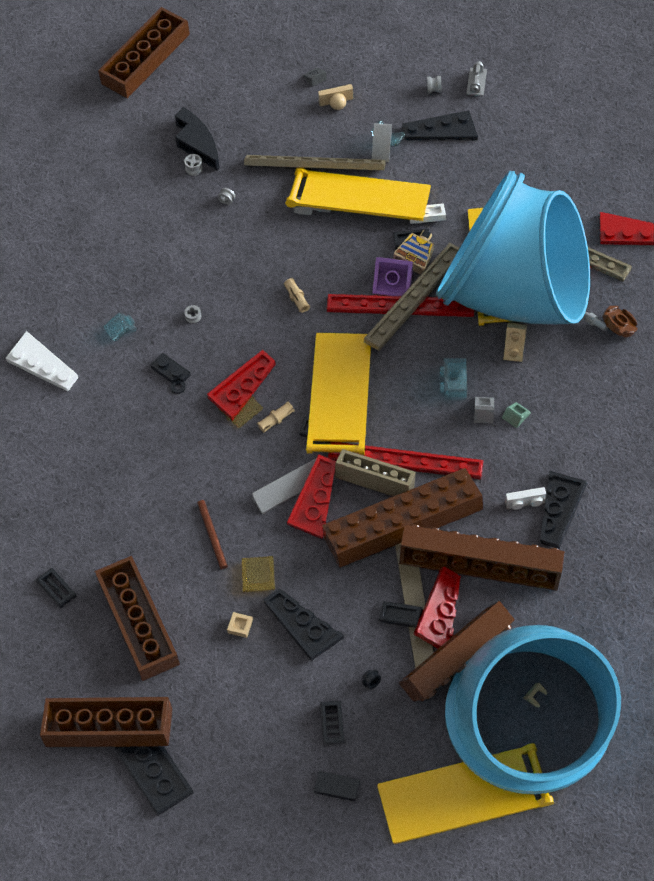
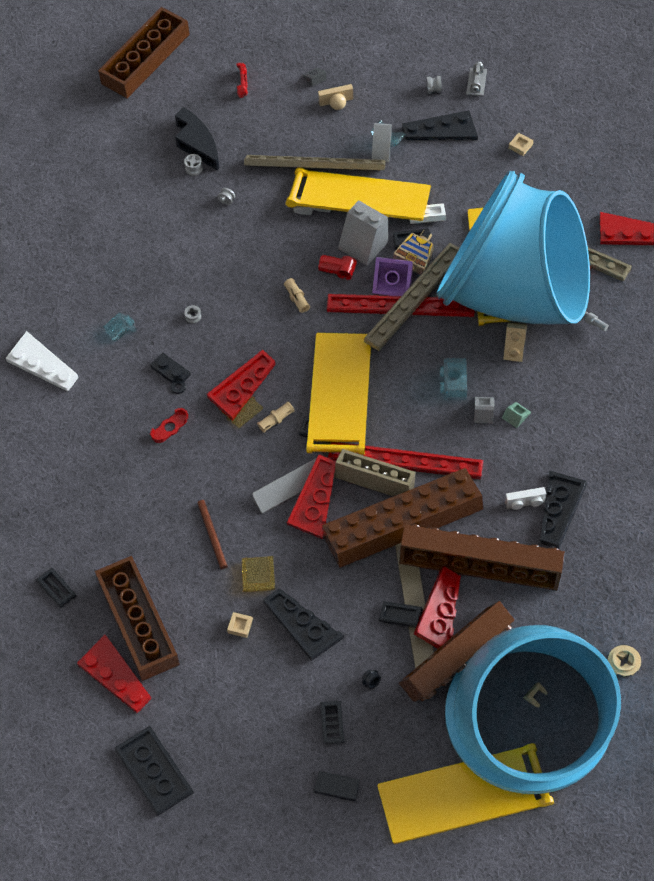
reddish brown brick [40,697,172,747] -> none
reddish brown tile [602,306,637,337] -> none
none -> red wing [77,635,151,713]
none -> red piece [150,408,188,443]
none -> red piece [236,63,248,98]
none -> red piece [318,255,357,280]
none -> light grey slope [338,200,388,266]
none -> tan plate [509,133,533,156]
none -> tan gear [608,645,641,677]

